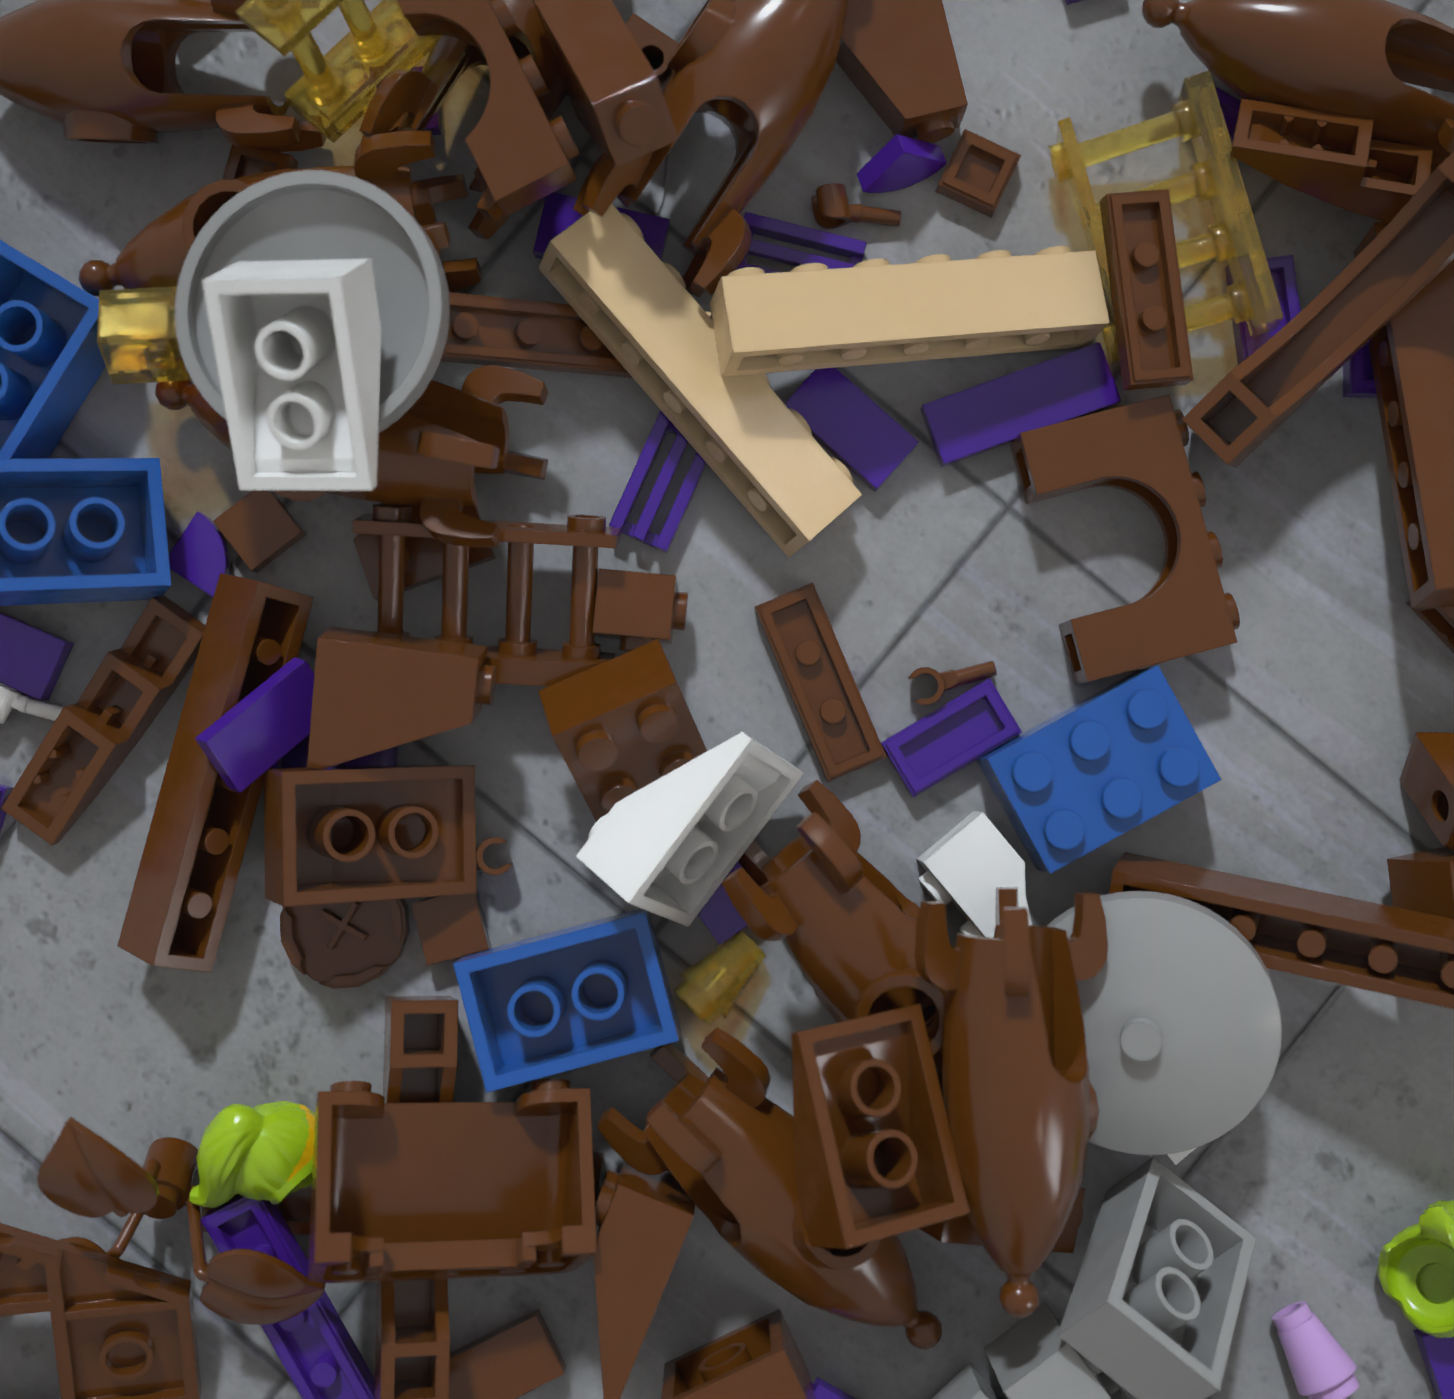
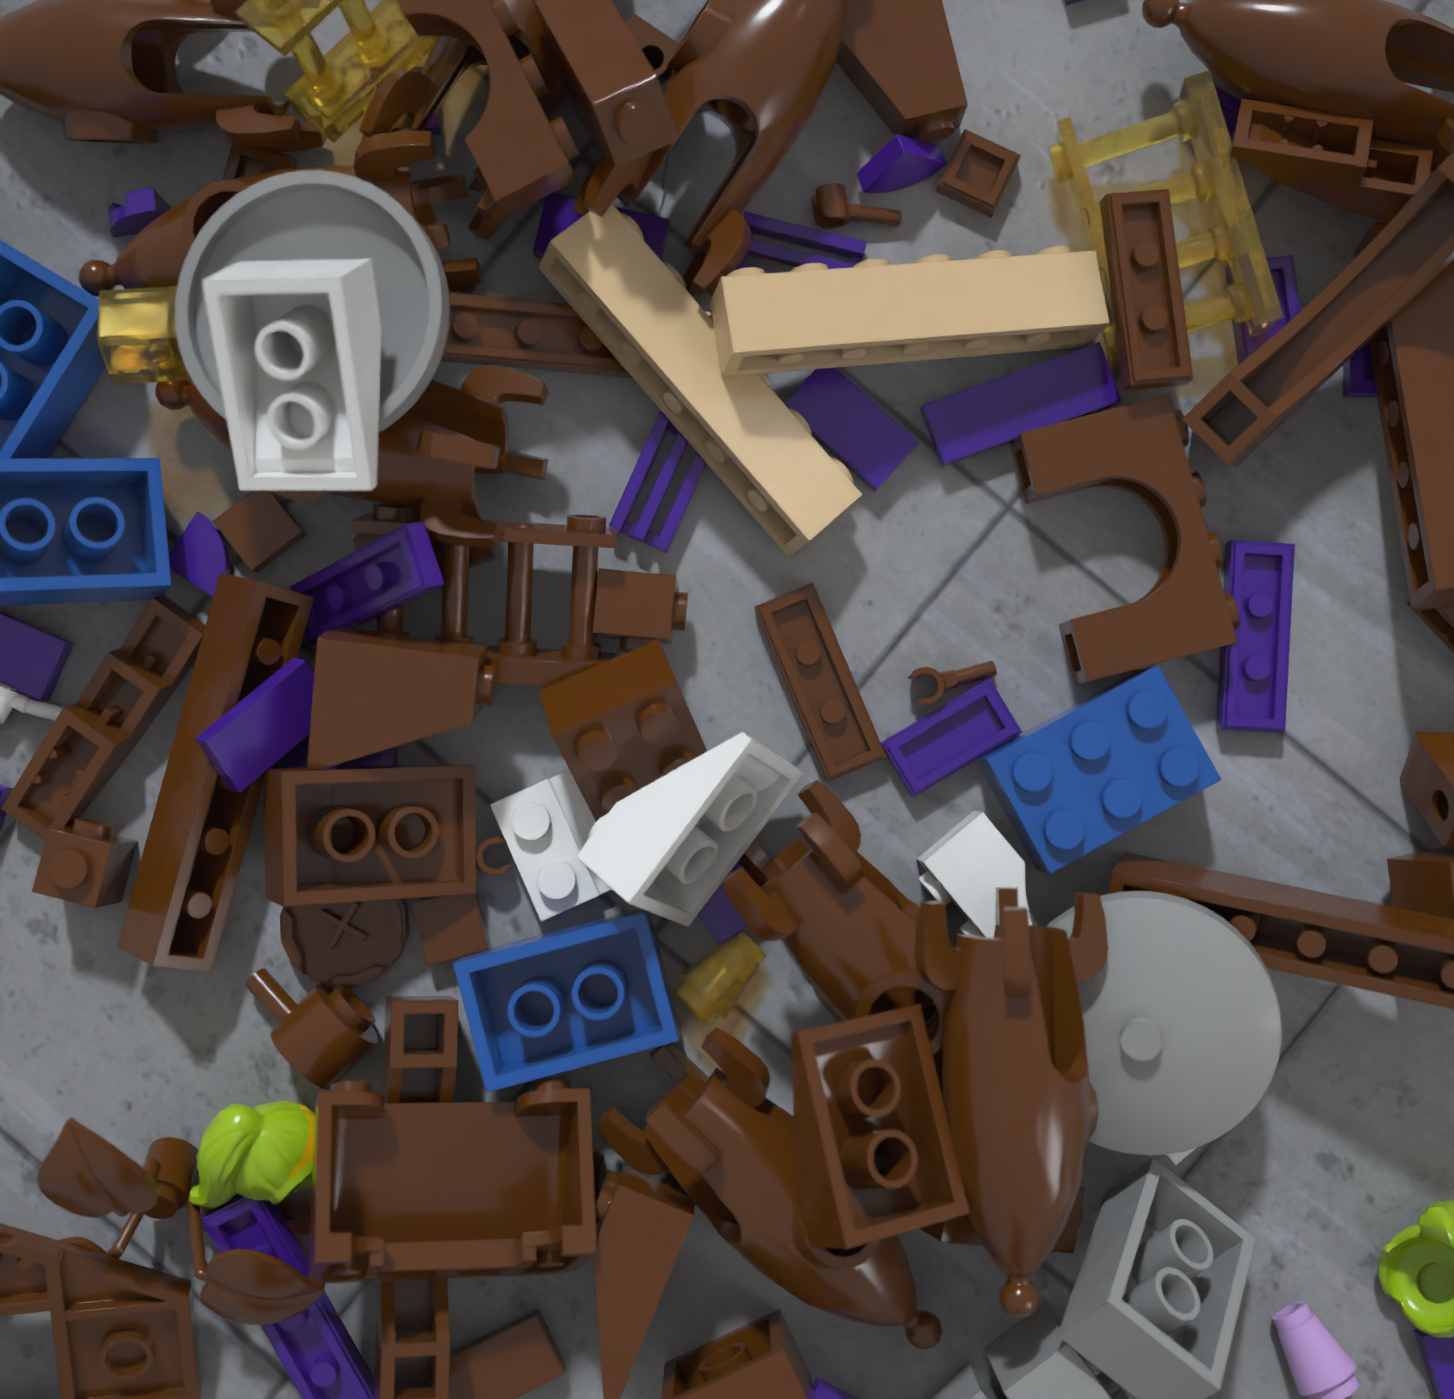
none -> reddish brown brick [32,818,138,908]
none -> dark purple tile [108,187,172,237]
none -> reddish brown piece [245,968,378,1090]
none -> dark purple tile [290,521,444,646]
none -> white plate [490,770,612,921]
none -> dark purple tile [1216,540,1295,733]

